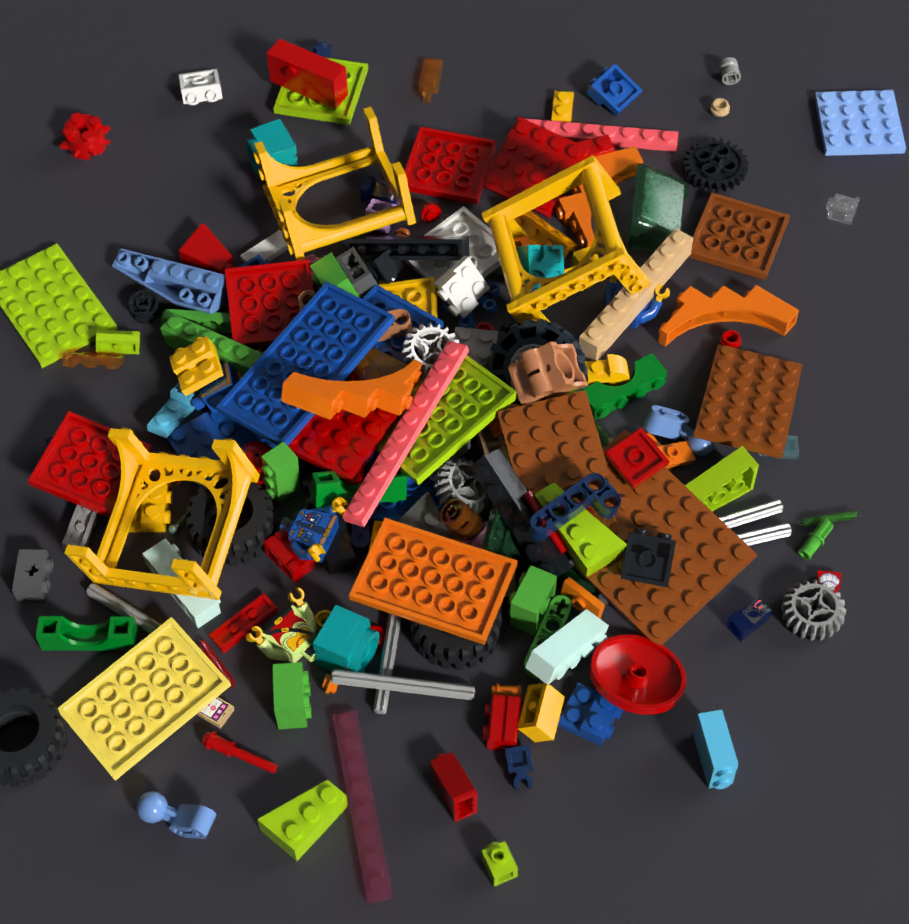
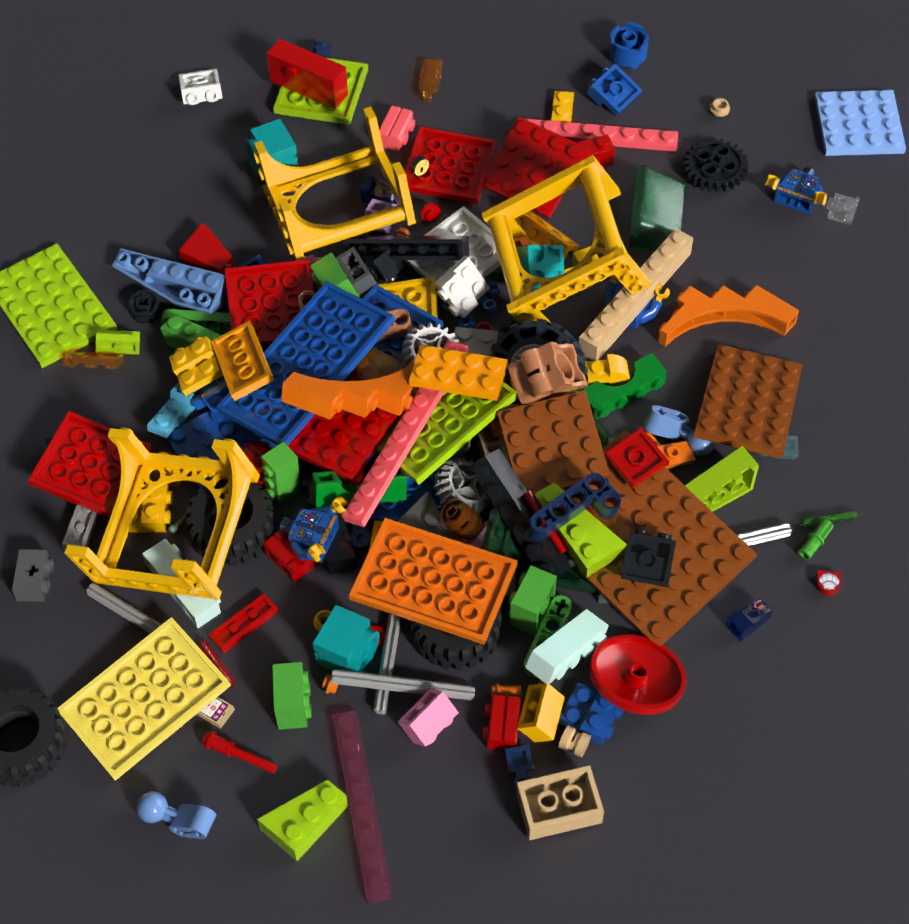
green arch [36,616,139,651] -> none
red brick [59,113,111,160] -> none
white tile [240,230,288,263] -> none
torso [246,588,318,663] -> none
red slope [430,752,478,822] -> none
lime brick [482,841,518,887] -> none
orange arch [556,146,643,248] -> none
orange plate [560,577,605,619] -> none
dark orange plate [689,193,790,280] -> none
medium azure brick [693,710,739,789] -> none
light grey wheel [718,57,741,85] -> none
axle [719,499,783,528] -> none
red plate [720,330,742,349] -> none
light grey gear [781,579,846,641] -> none
none -> light orange plate [211,321,274,401]
none -> coral brick [379,106,415,152]
none -> bright pink brick [398,688,459,747]
none -> light orange plate [409,345,508,401]
none -> tile [410,155,430,177]
none -> tan brick [516,766,604,840]
none -> tan wheel [559,725,591,758]
none -> blue brick [609,23,649,69]
none -> torso [764,167,827,215]

